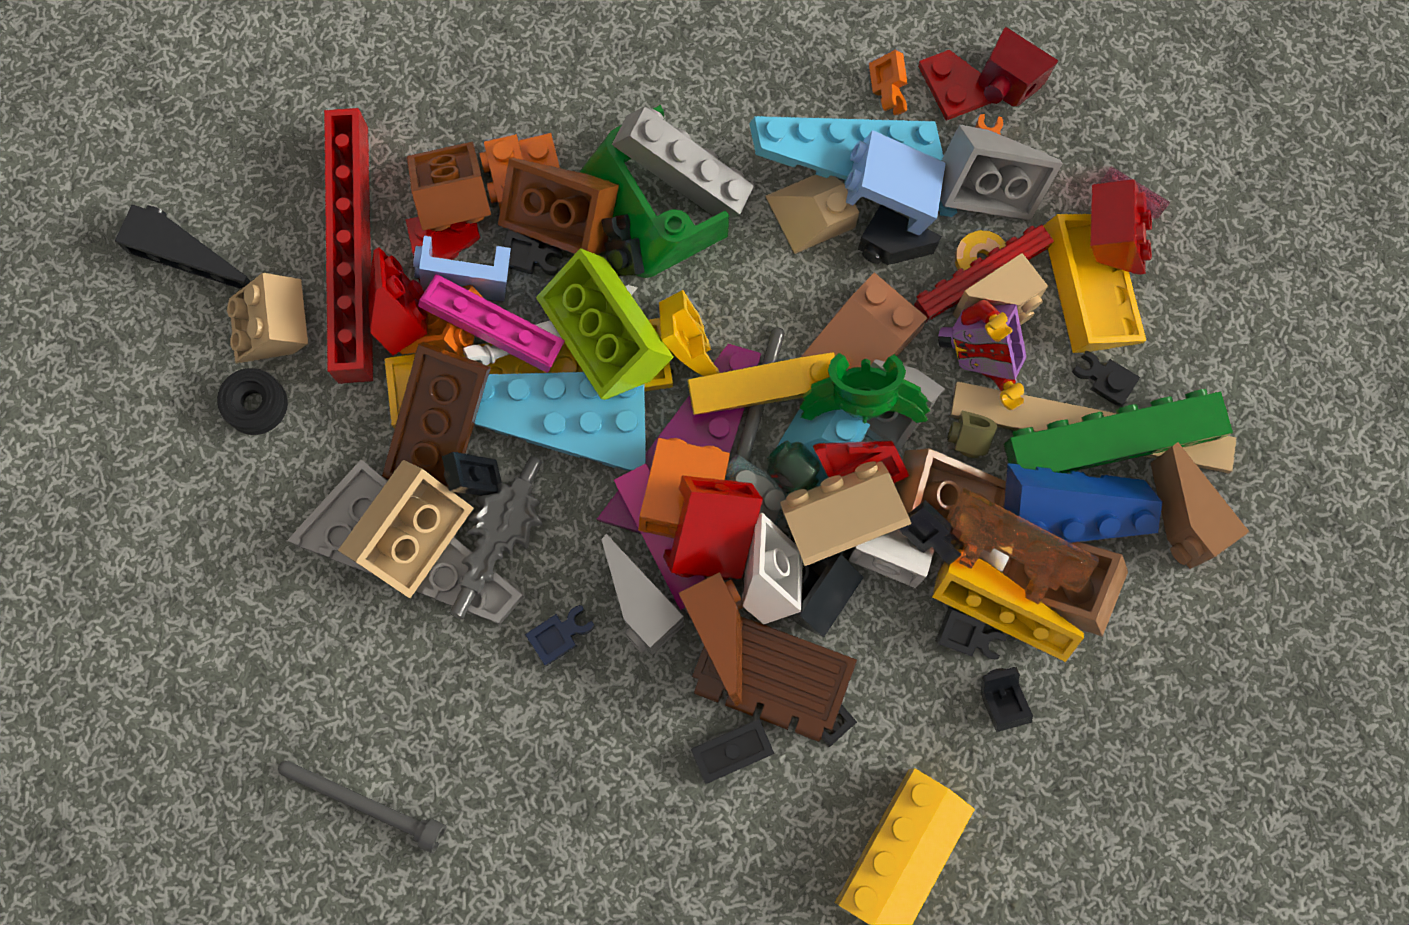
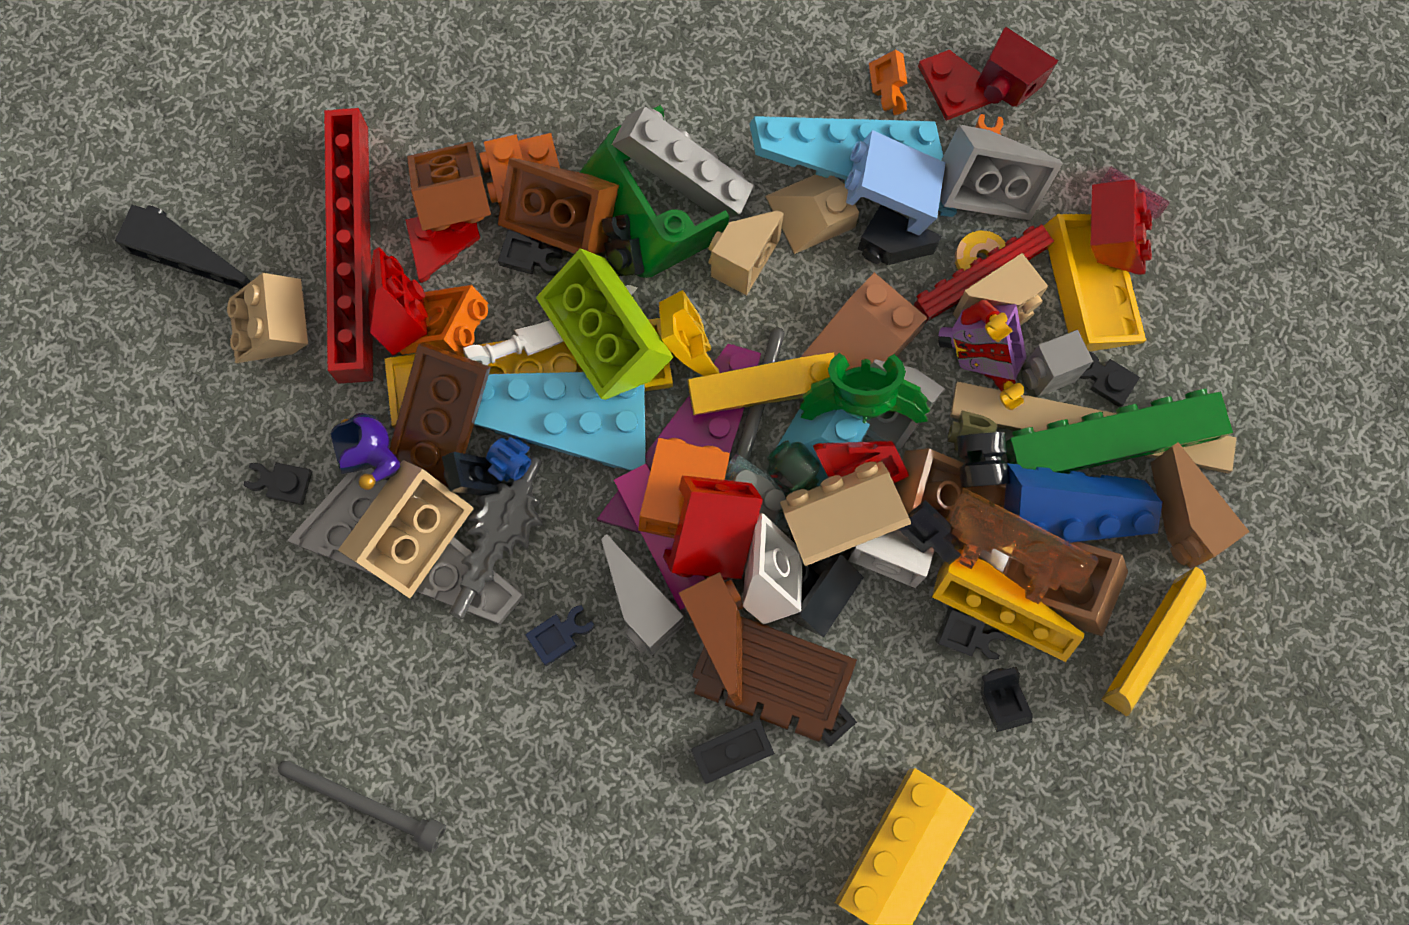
black tyre [217,368,288,435] -> none
light blue panel [413,236,511,301] -> none
dark pink tile [418,274,565,373] -> none
none -> black plate [243,462,313,505]
none -> dark purple piece [330,413,400,490]
none -> blue gear [486,437,531,482]
none -> tan slope [708,210,784,296]
none -> black wheel [957,432,1010,488]
none -> light grey brick [1022,330,1093,397]
none -> yellow slope [1101,566,1207,716]

